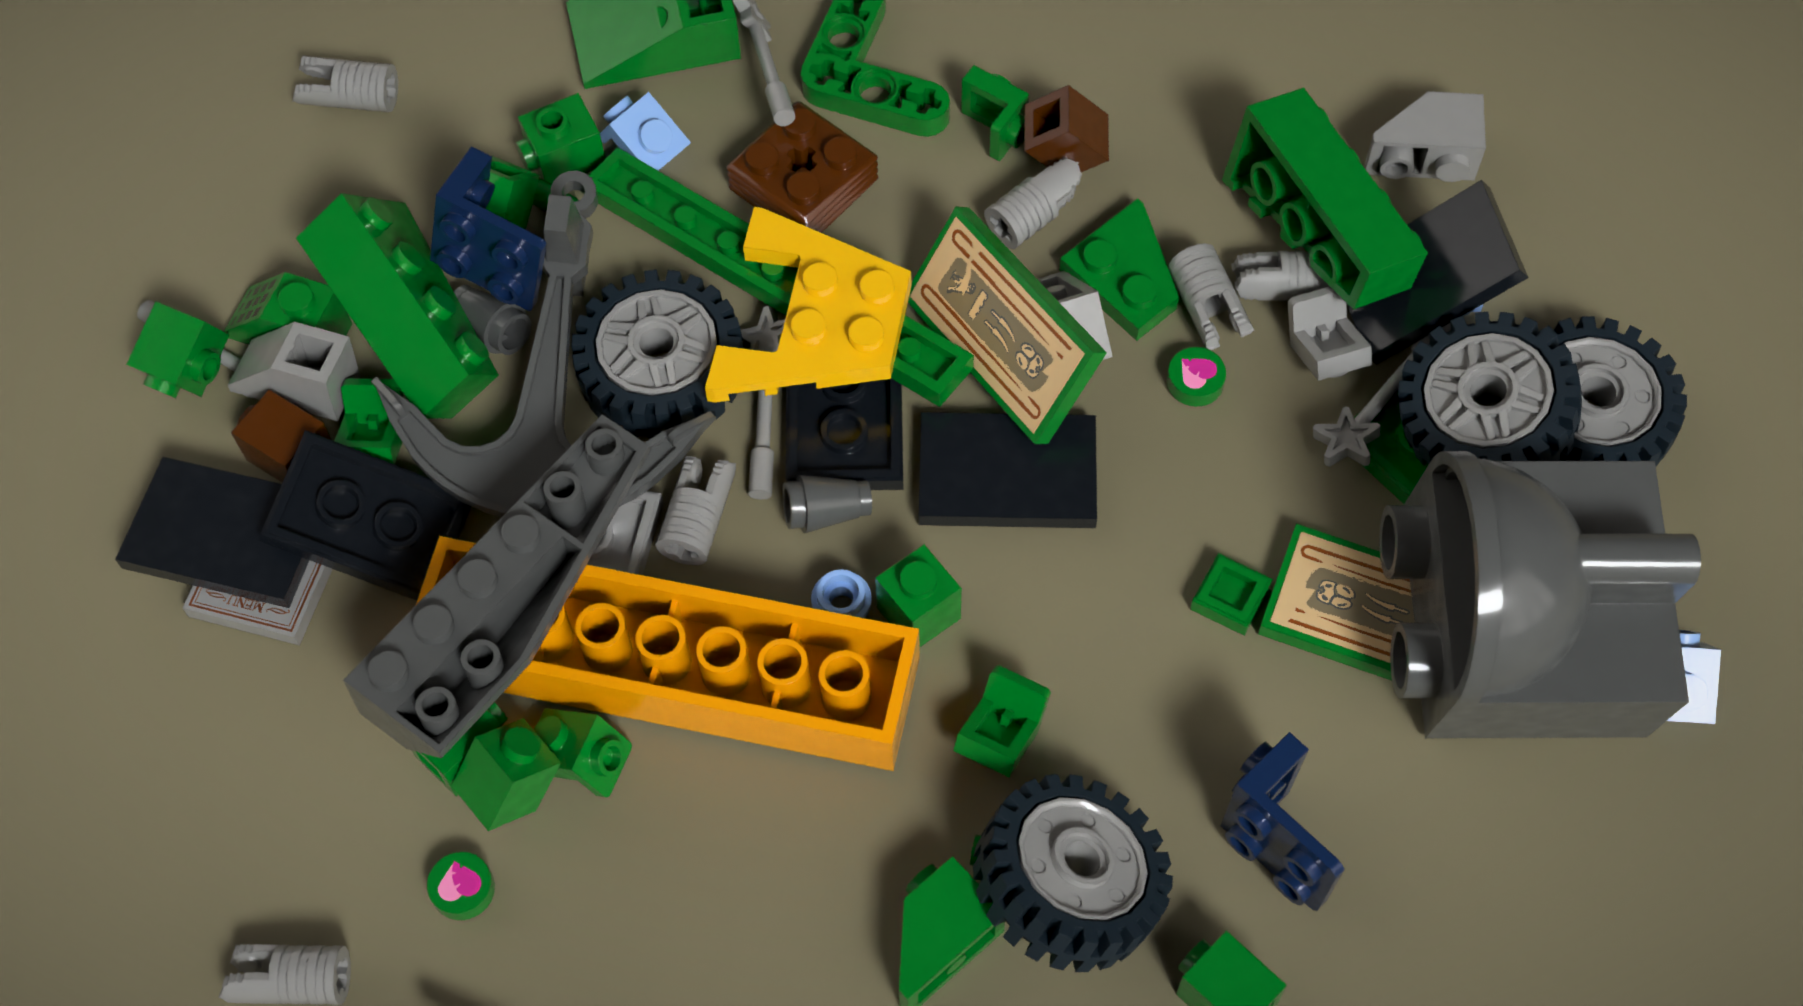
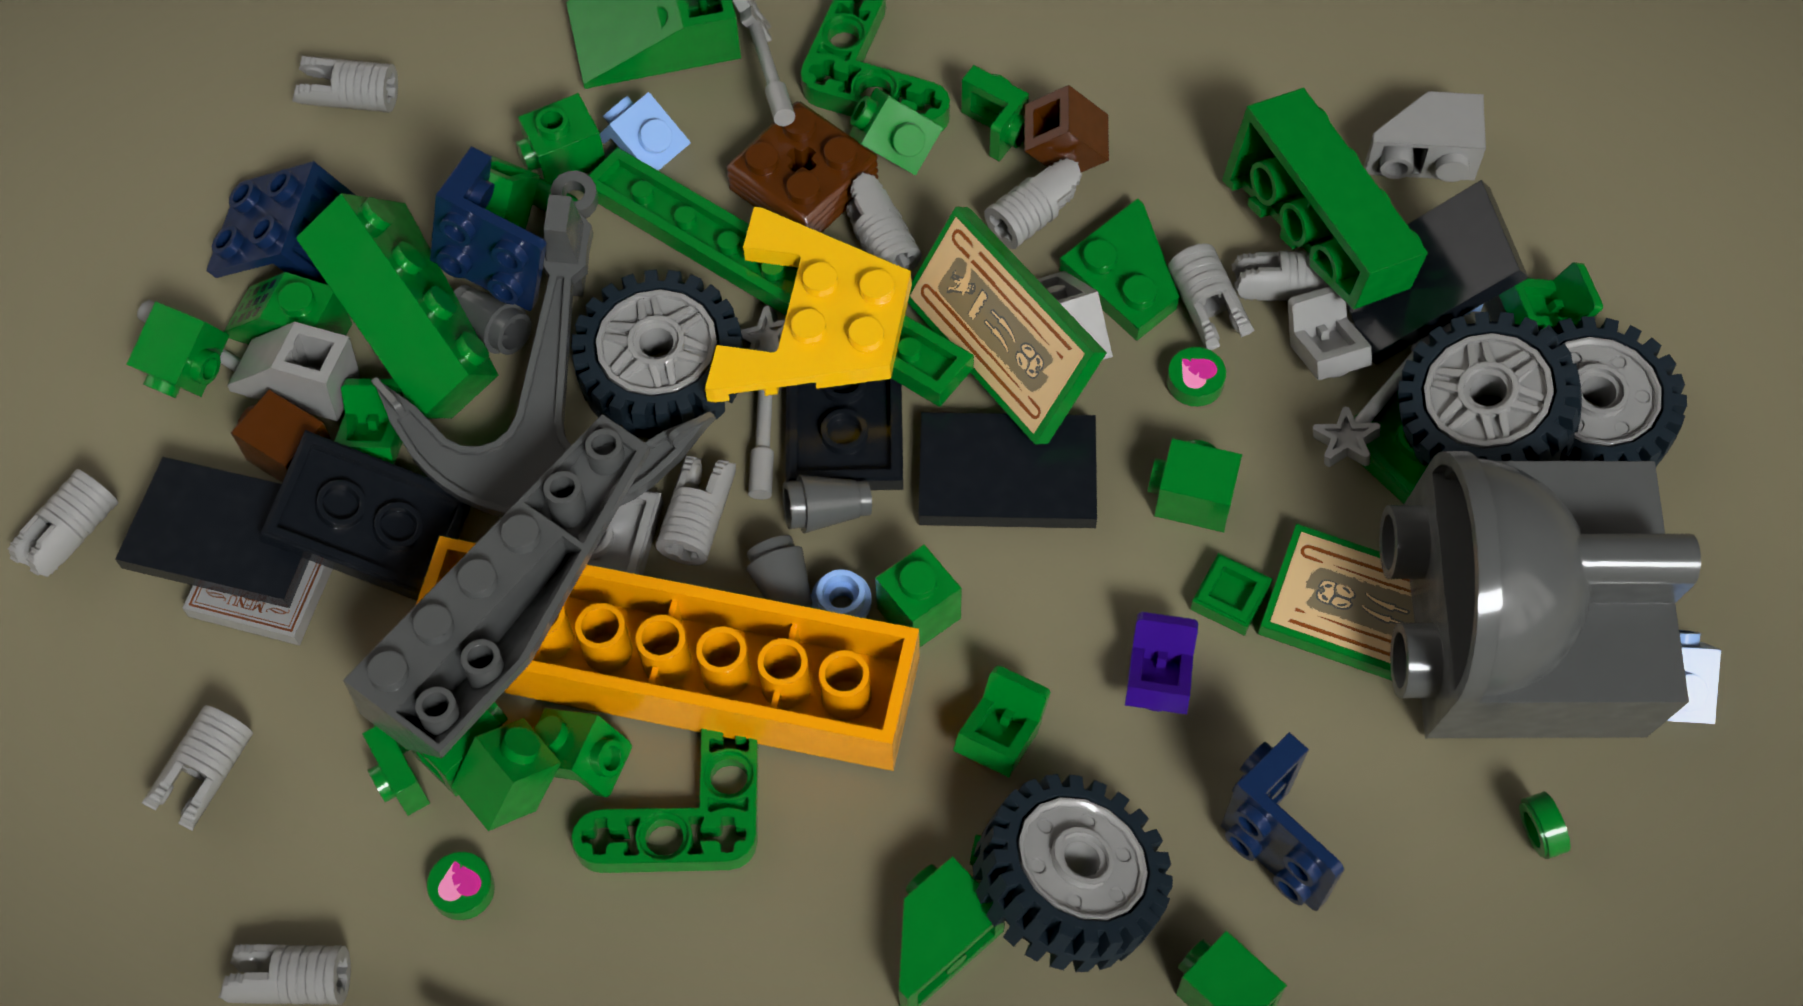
none -> light grey hinge [7,469,118,577]
none -> light grey hinge [142,705,253,831]
none -> dark blue bracket [206,161,355,285]
none -> green bracket [362,726,430,816]
none -> green beam [571,728,759,873]
none -> dark grey cone [746,535,813,608]
none -> light grey hinge [846,172,922,271]
none -> green bracket [850,88,943,176]
none -> dark purple bracket [1125,612,1199,715]
none -> green brick [1147,438,1242,533]
none -> green bracket [1499,262,1603,331]
none -> green tile [1519,791,1571,859]

